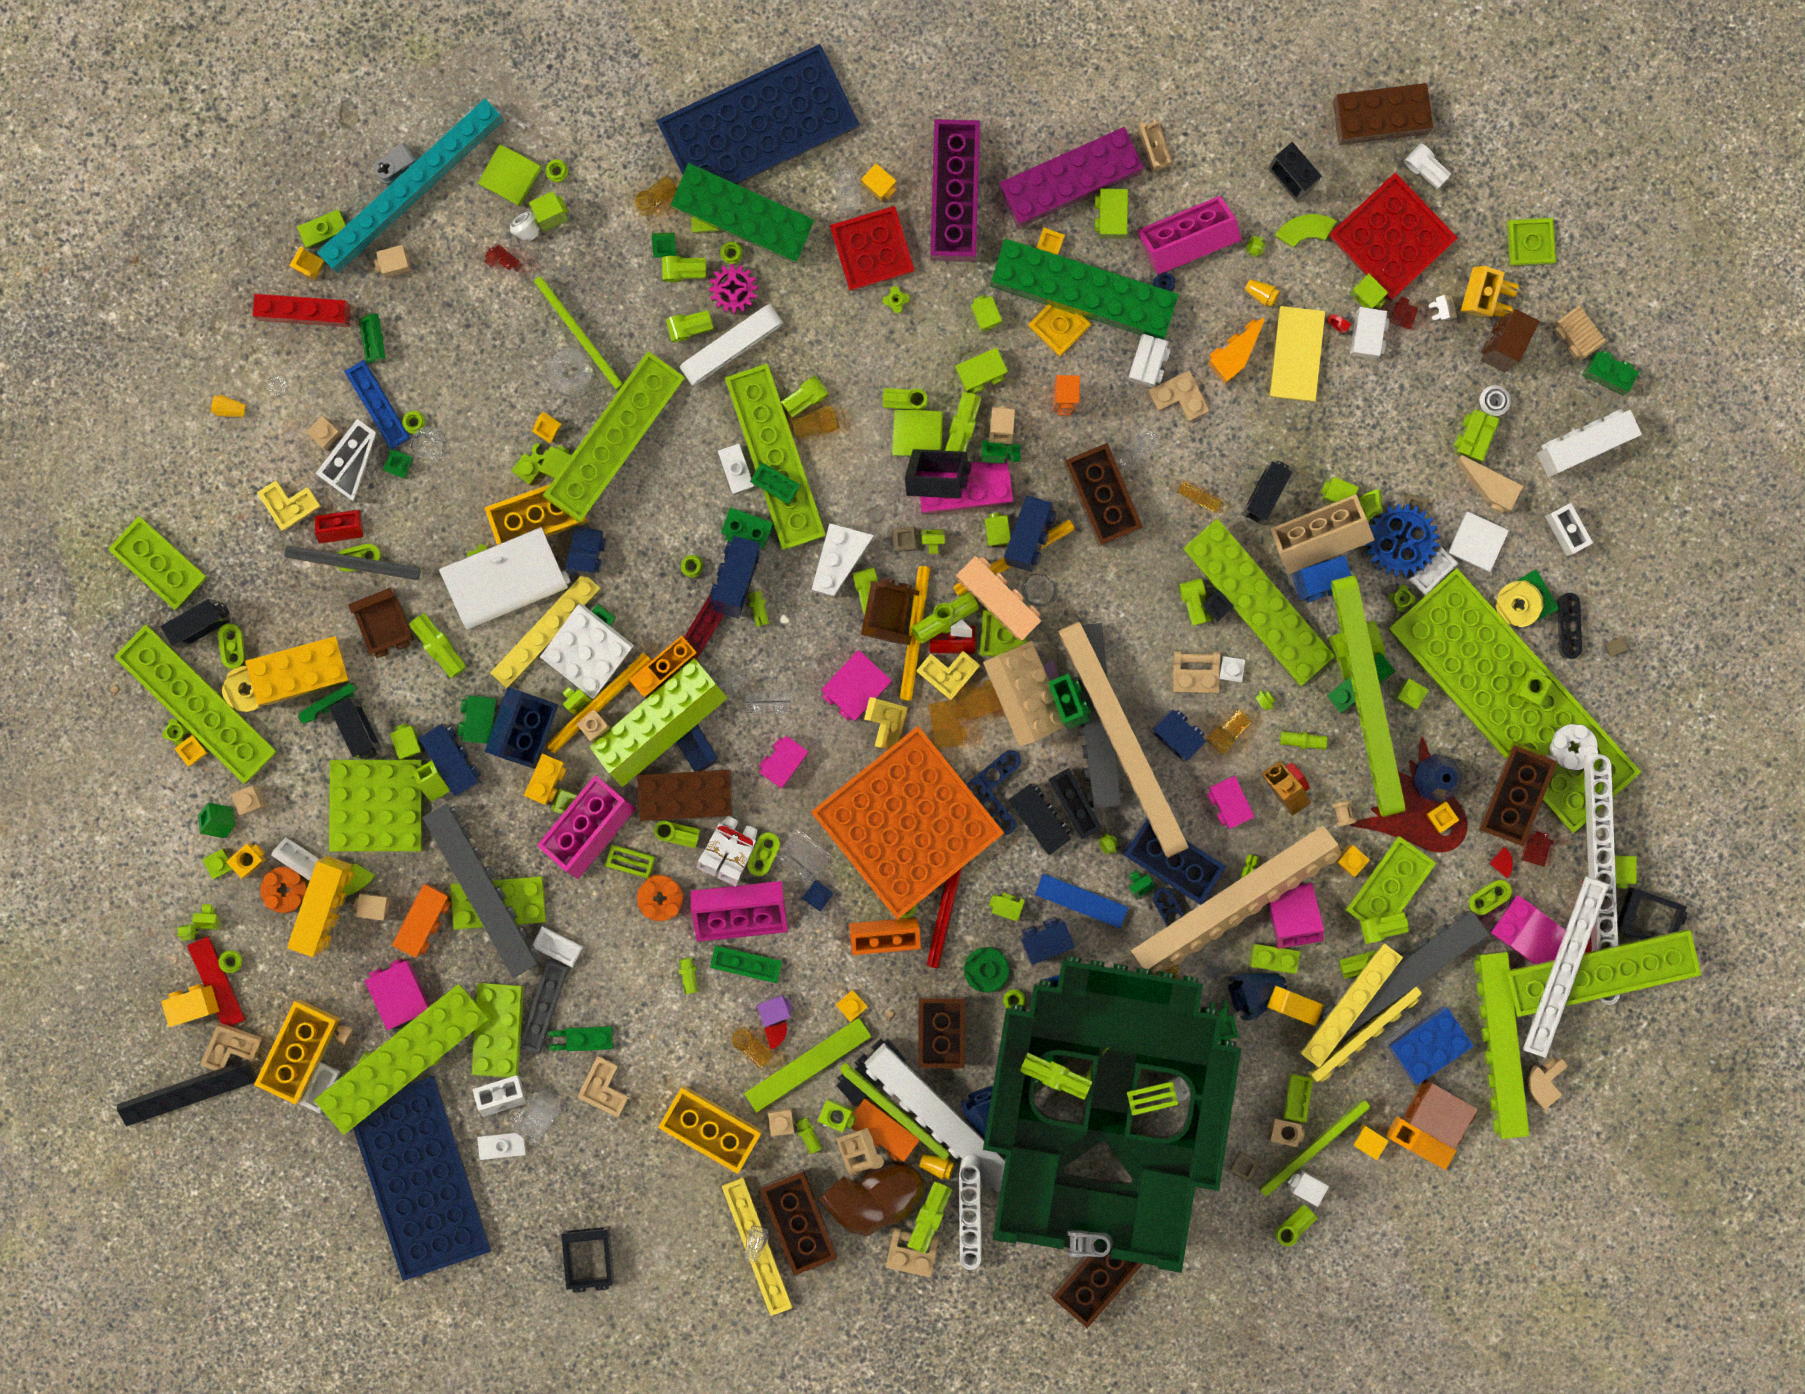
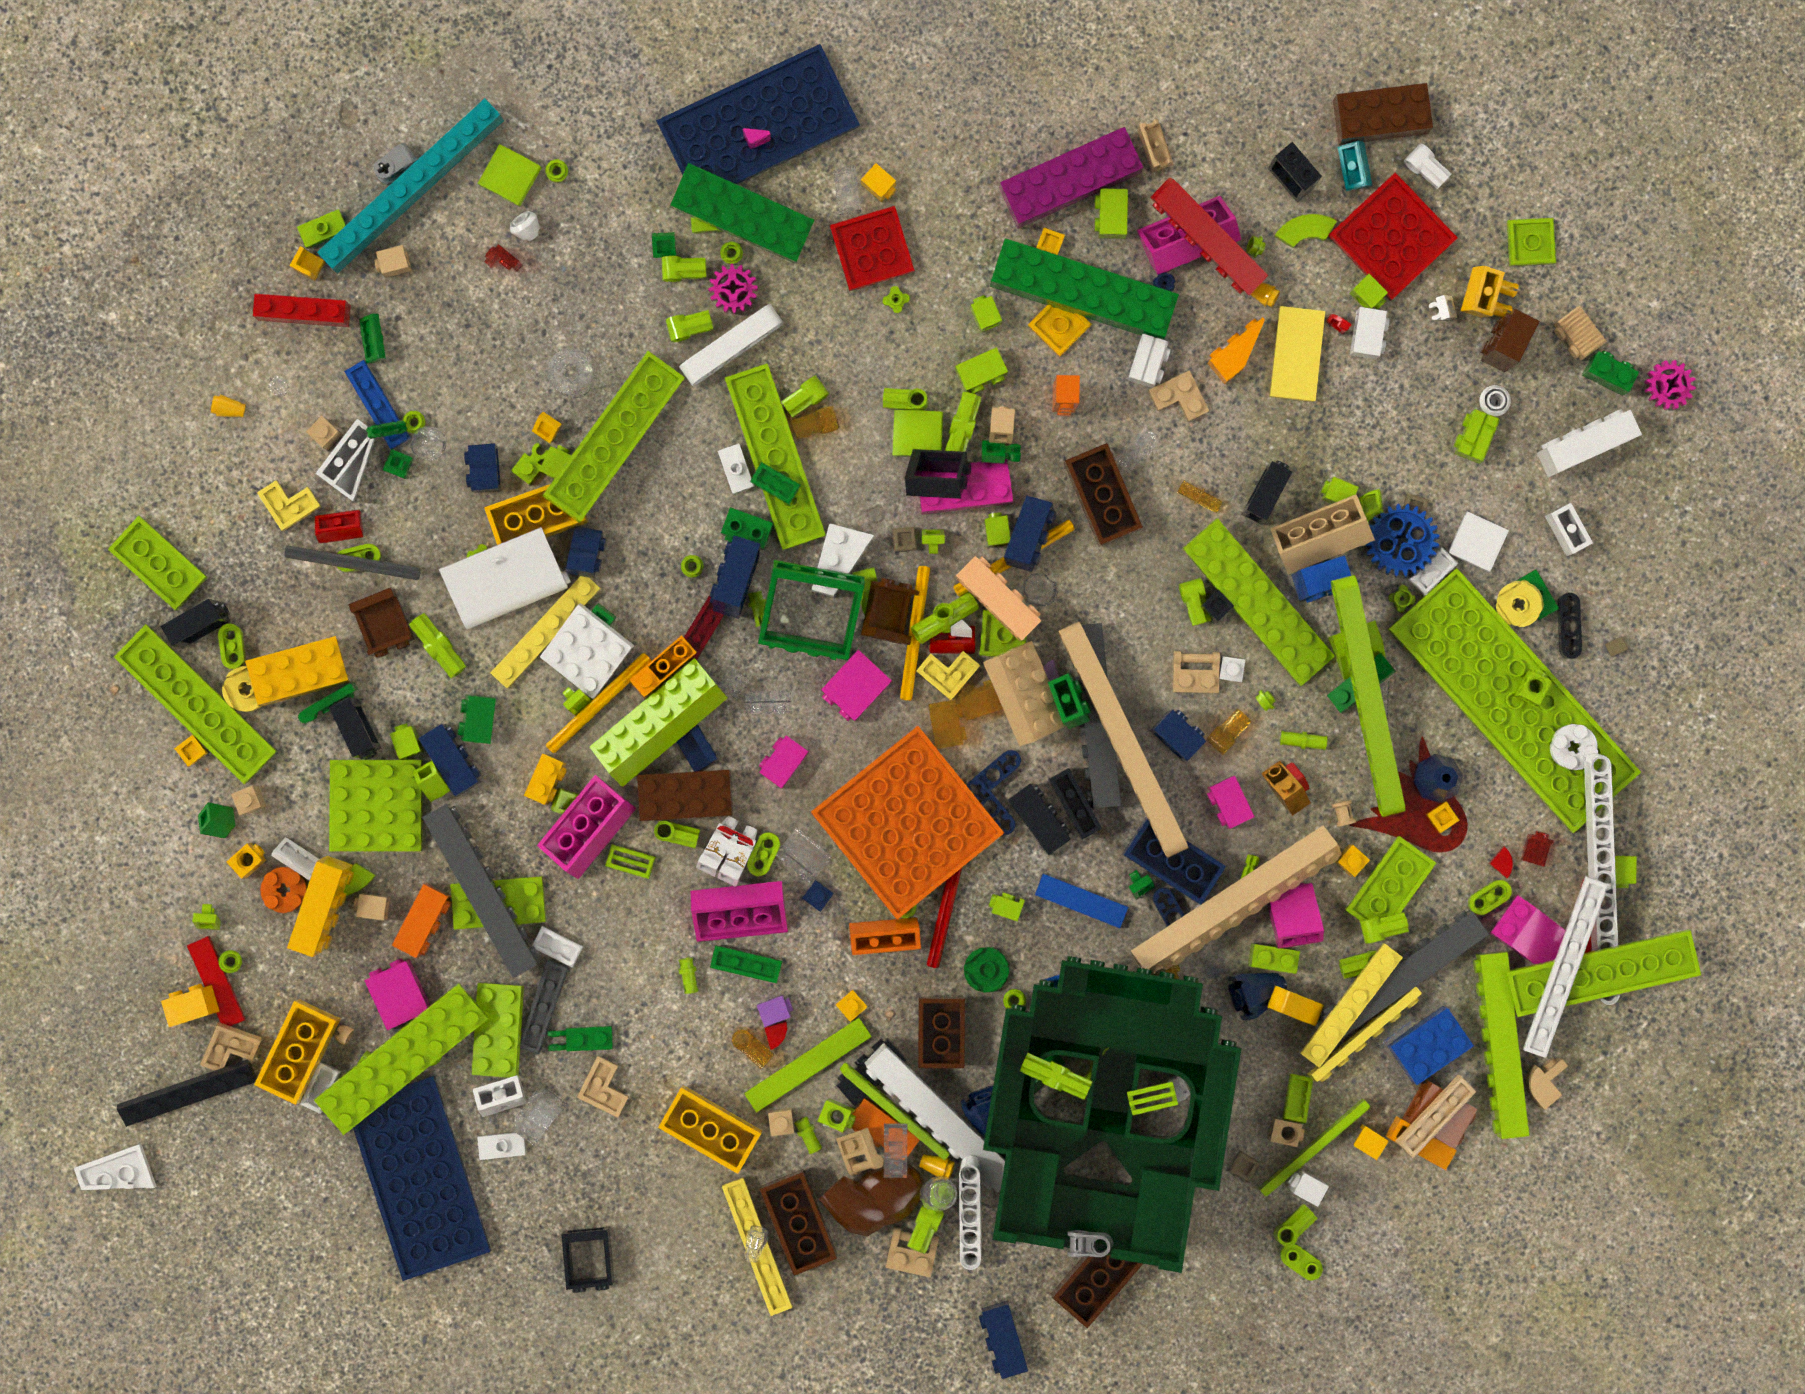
lime plate [162,719,189,745] -> none
lime plate [176,924,199,941] -> none
lime plate [202,848,233,880] -> none
dark blue brick [485,687,559,769] -> none
lime brick [529,191,569,232] -> none
lime tile [533,276,623,392] -> none
tan brick [577,710,611,743] -> none
clear yellow piece [635,175,677,216] -> none
orange plate [637,874,683,921] -> none
light yellow plate [864,697,908,750] -> none
magenta brick [930,119,980,262] -> none
dark blue brick [1019,917,1075,965] -> none
lime plate [1098,833,1119,855] -> none
green plate [1210,999,1239,1042] -> none
clear red bracket [1389,296,1418,330] -> none
lime brick [1393,678,1429,711] -> none
tan slope [1456,455,1523,514] -> none
reddish brown brick [1480,741,1558,847] -> none
black window [1617,887,1688,940] -> none
none -> white wing [74,1144,157,1190]
none -> green axle [366,420,407,439]
none -> dark blue brick [464,443,501,493]
none -> dark pink slope [743,128,771,149]
none -> green window [758,560,865,661]
none -> clear brick [884,1124,907,1178]
none -> clear hair [920,1176,957,1212]
none -> dark blue brick [979,1300,1028,1379]
none -> red brick [1150,178,1269,295]
none -> lime plate [1280,1244,1323,1281]
none -> teal slope [1337,141,1373,191]
none -> tan tile [1395,1075,1476,1158]
none -> dark pink gear [1644,360,1696,410]

